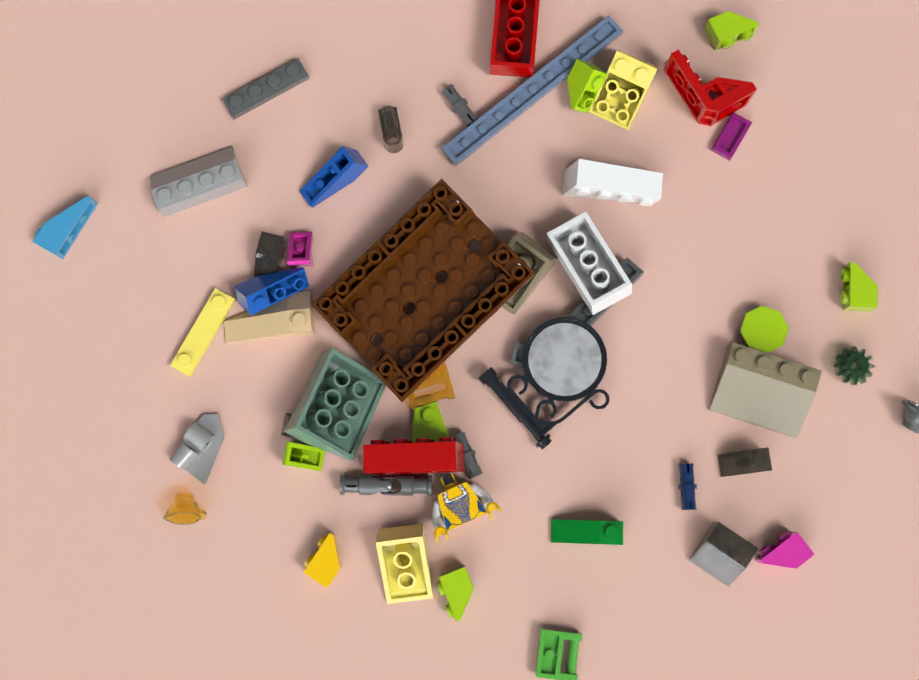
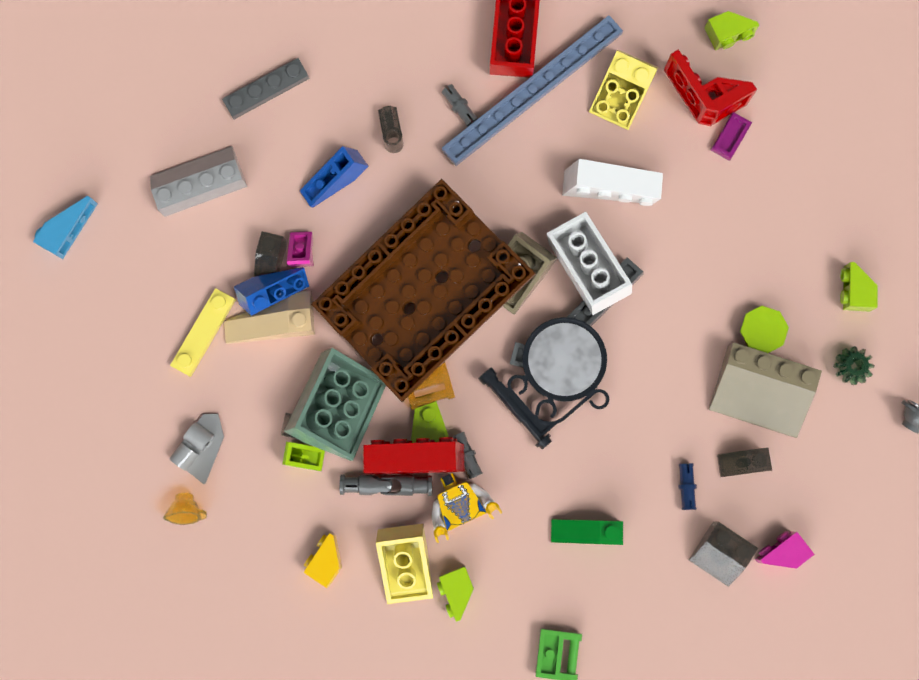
lime slope [567,59,607,113] -> none

